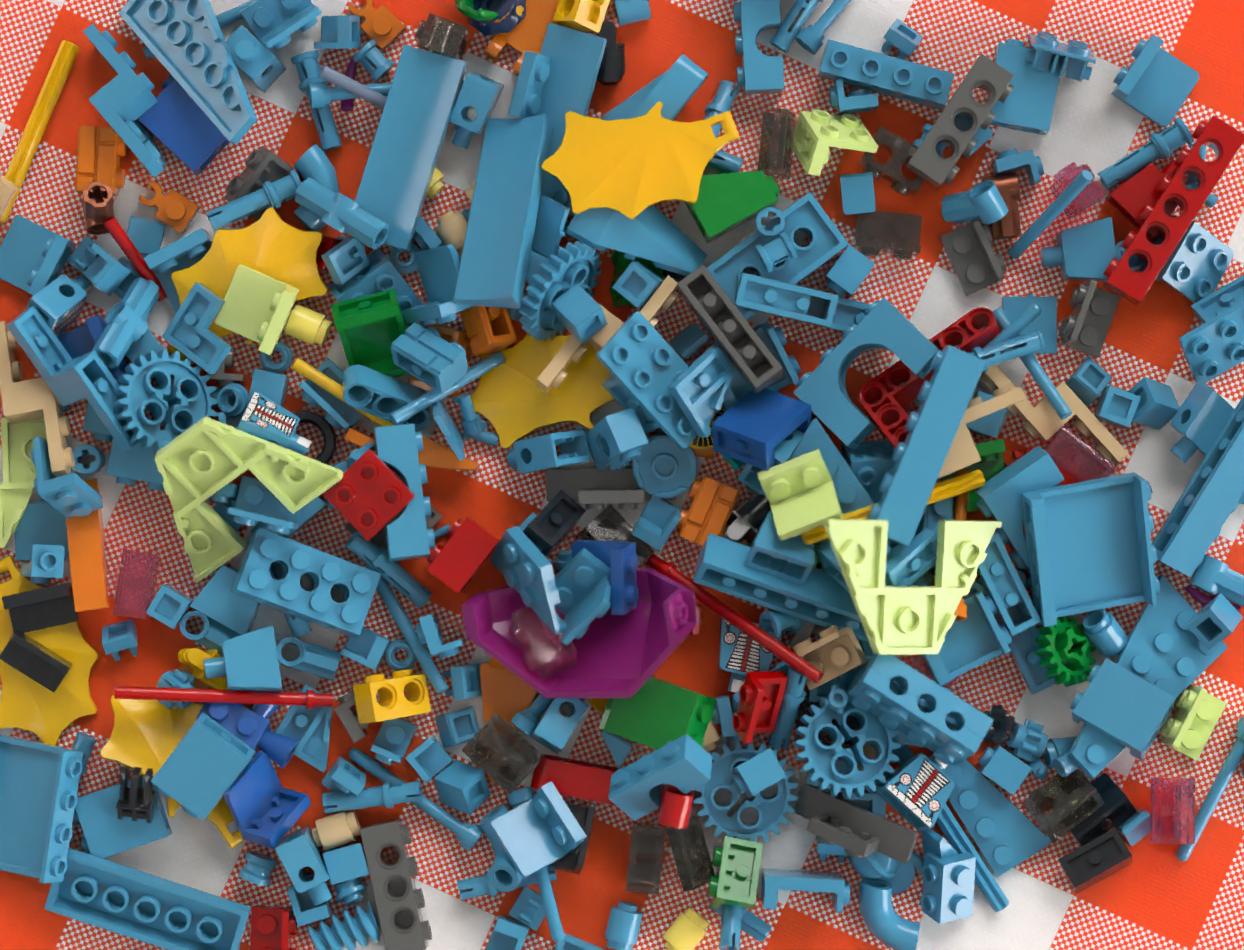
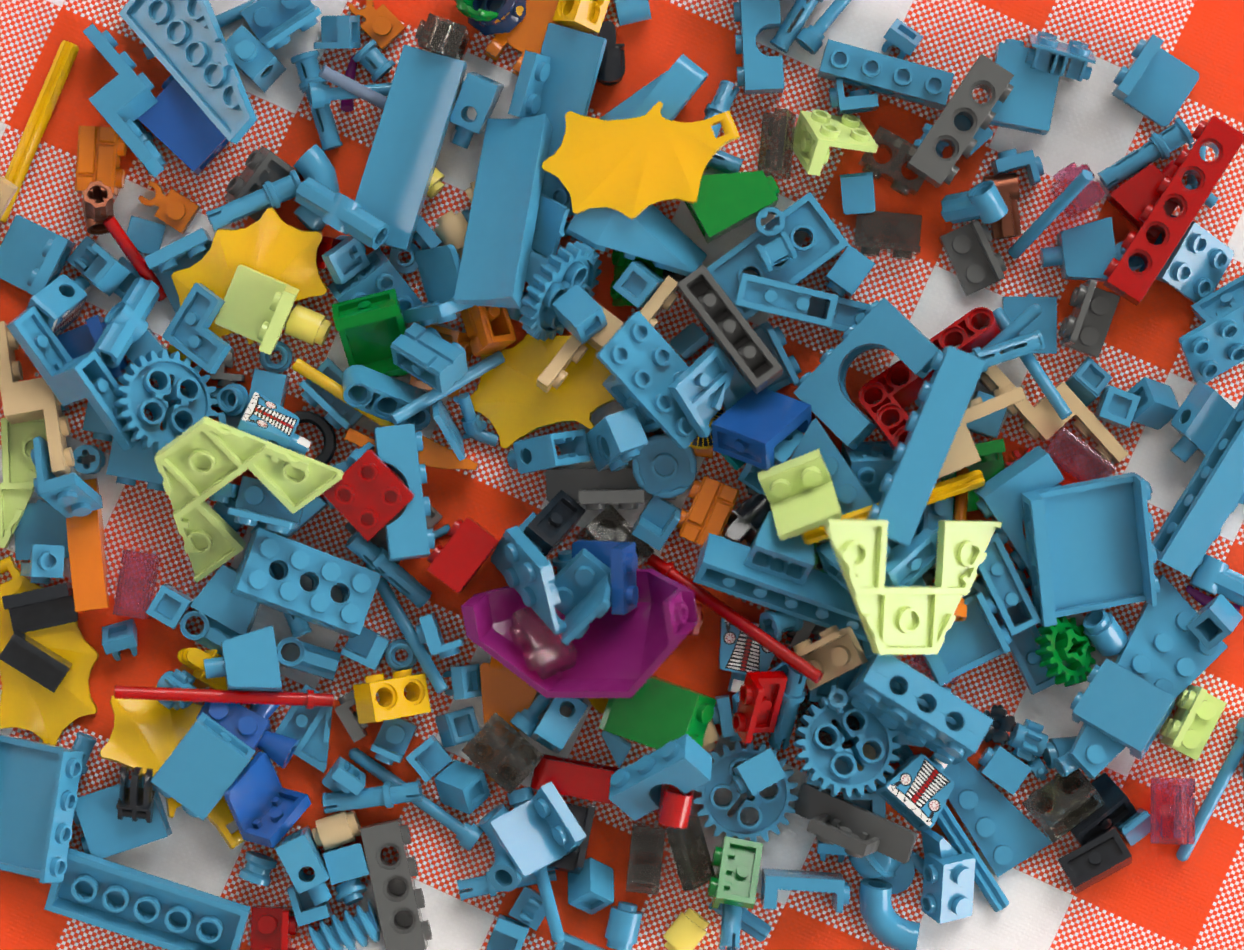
none -> dark azure panel [568,857,614,915]

